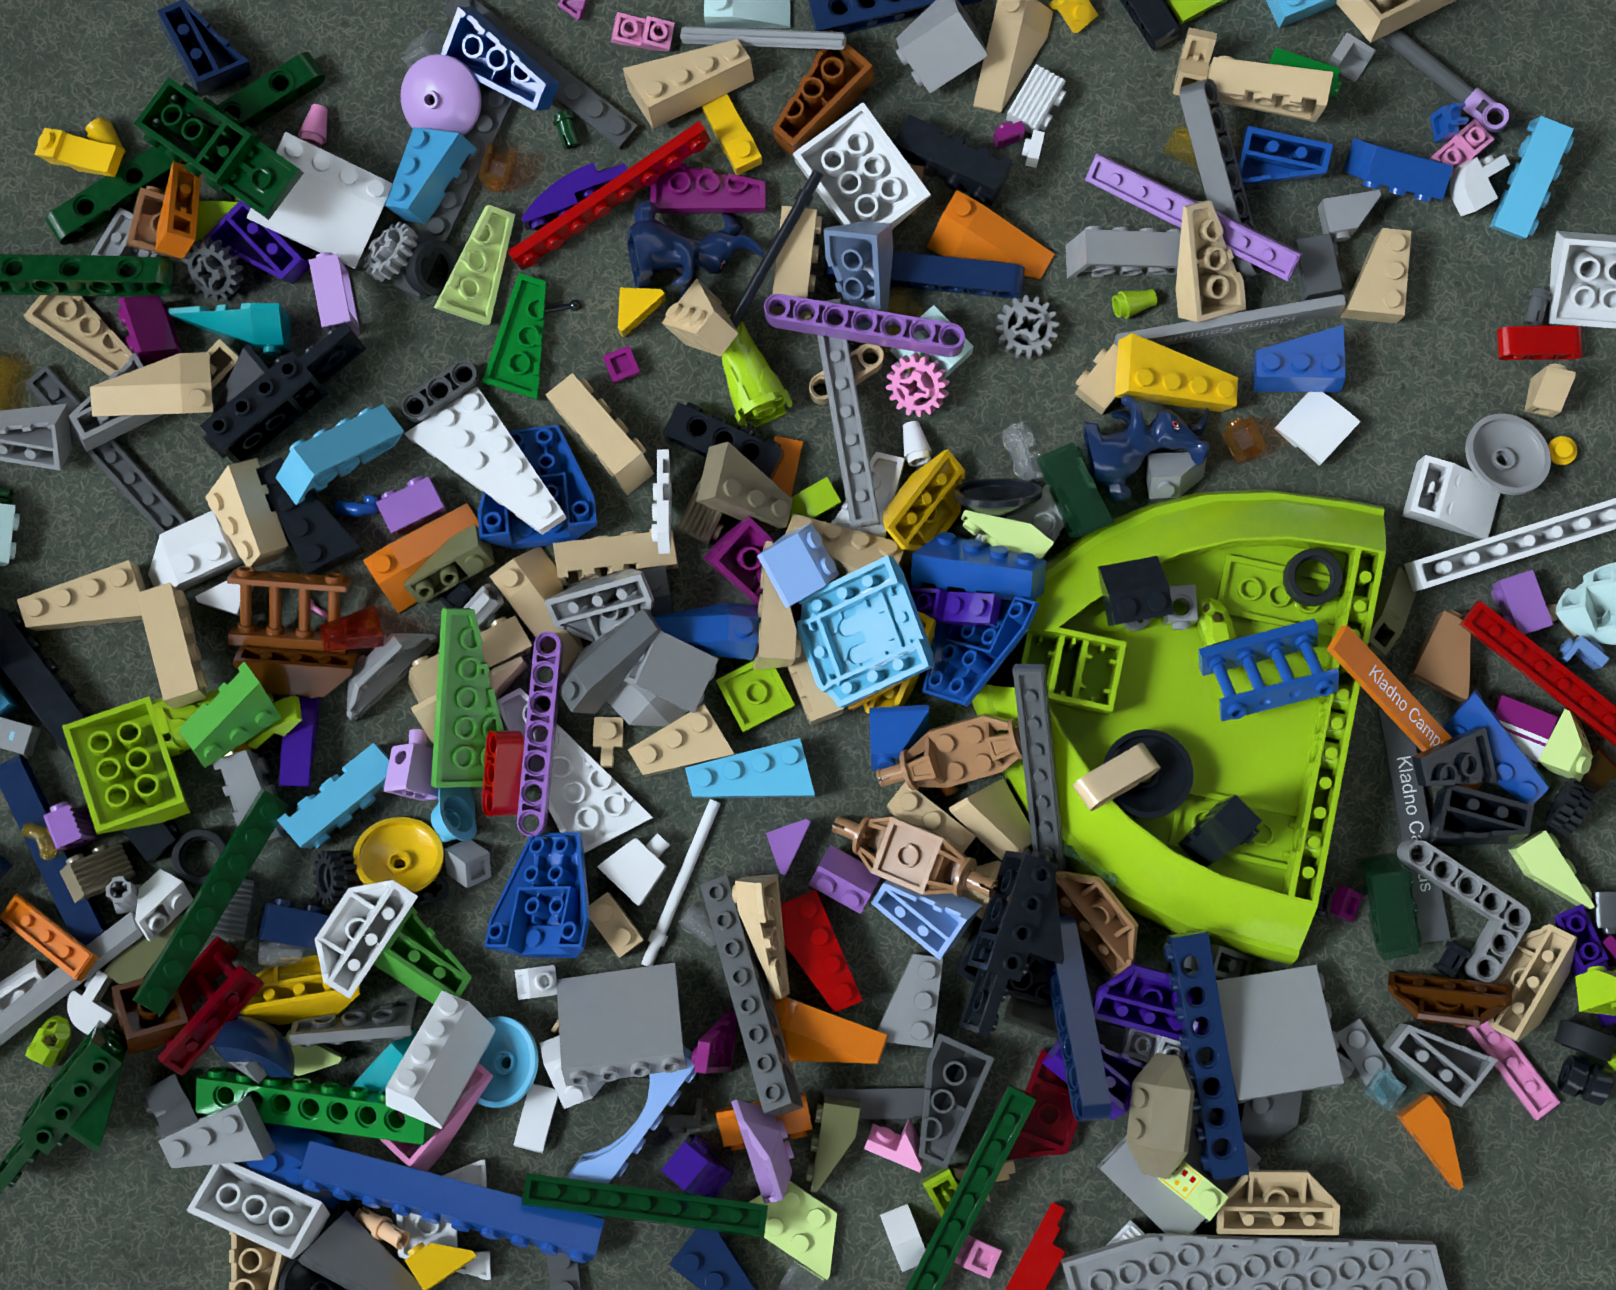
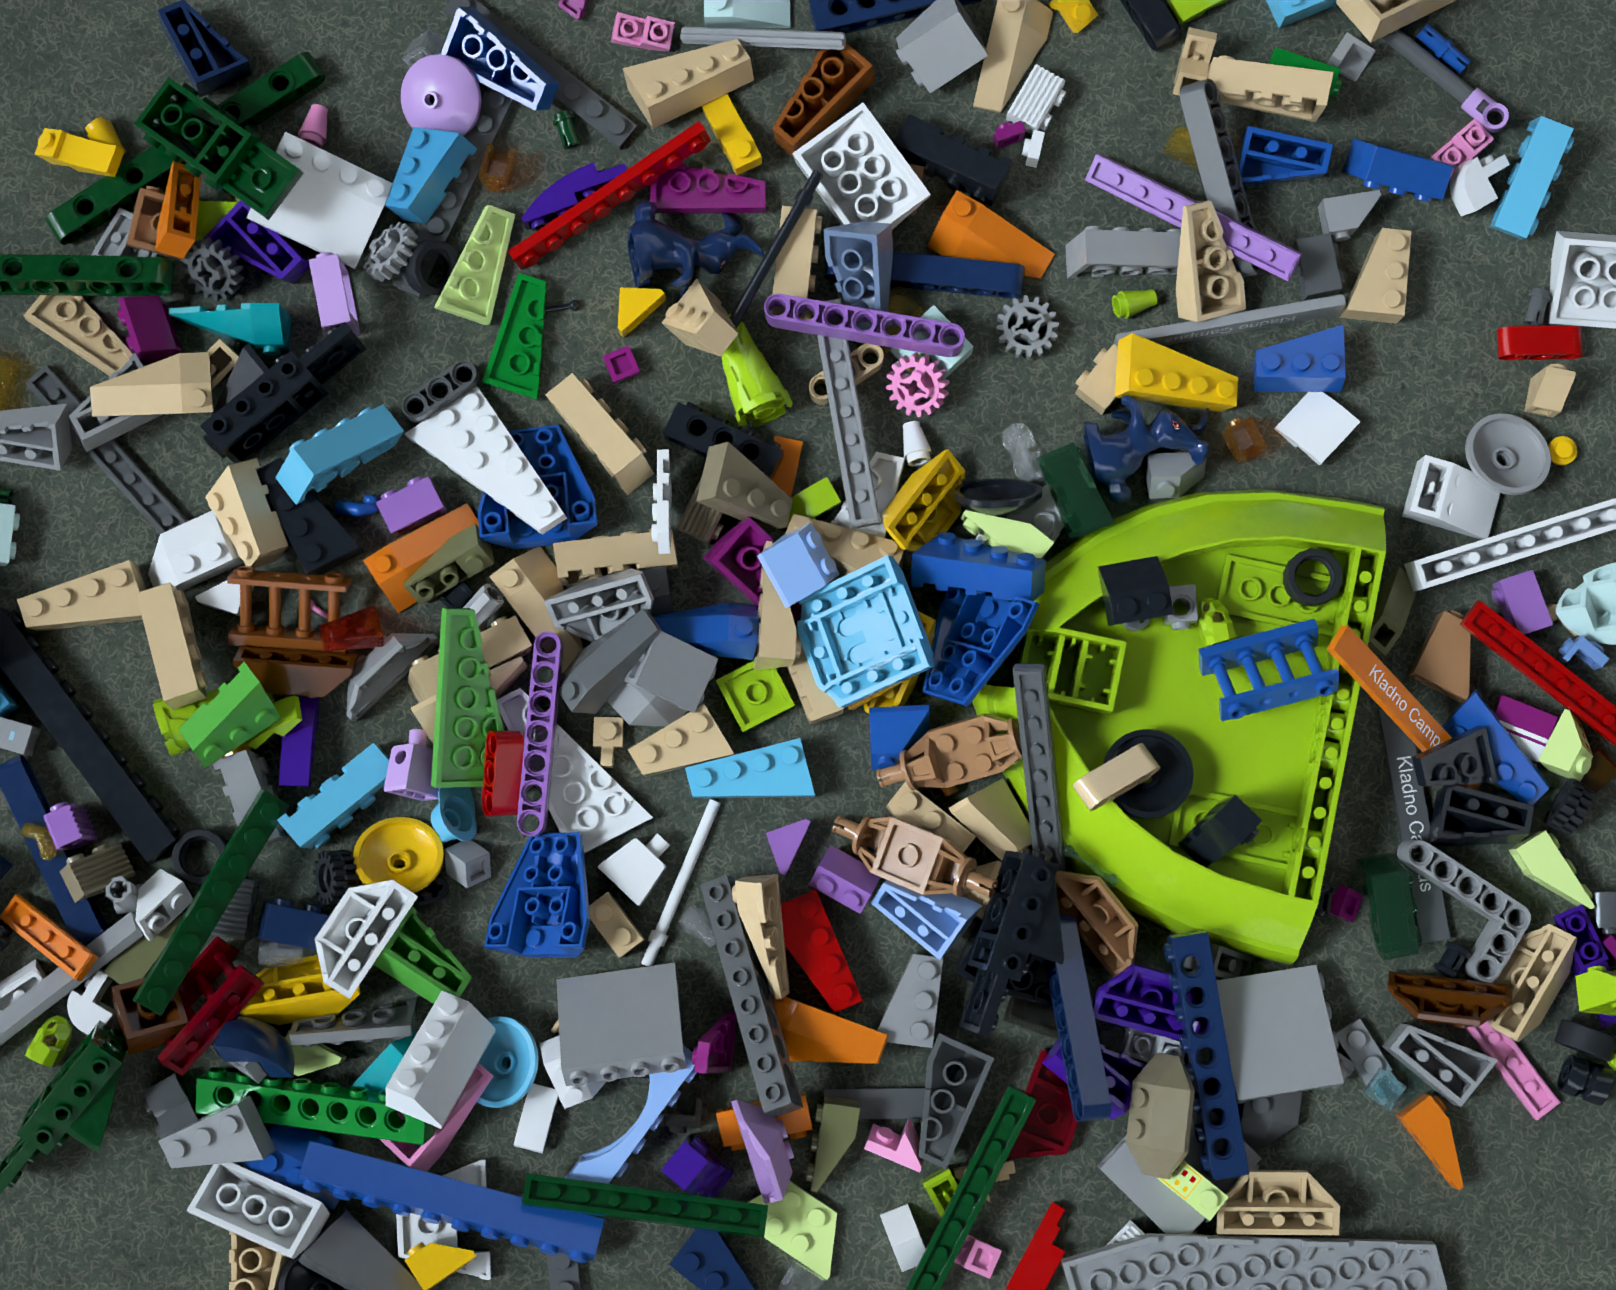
lime slope [62,696,191,834] -> none
light nougat pin [354,1206,410,1250] -> none
white bracket [515,965,557,1000] -> none
dark purple slope [909,588,1002,628] -> none
blue plate [1430,102,1469,143] -> none
none -> blue pin [1416,23,1471,74]

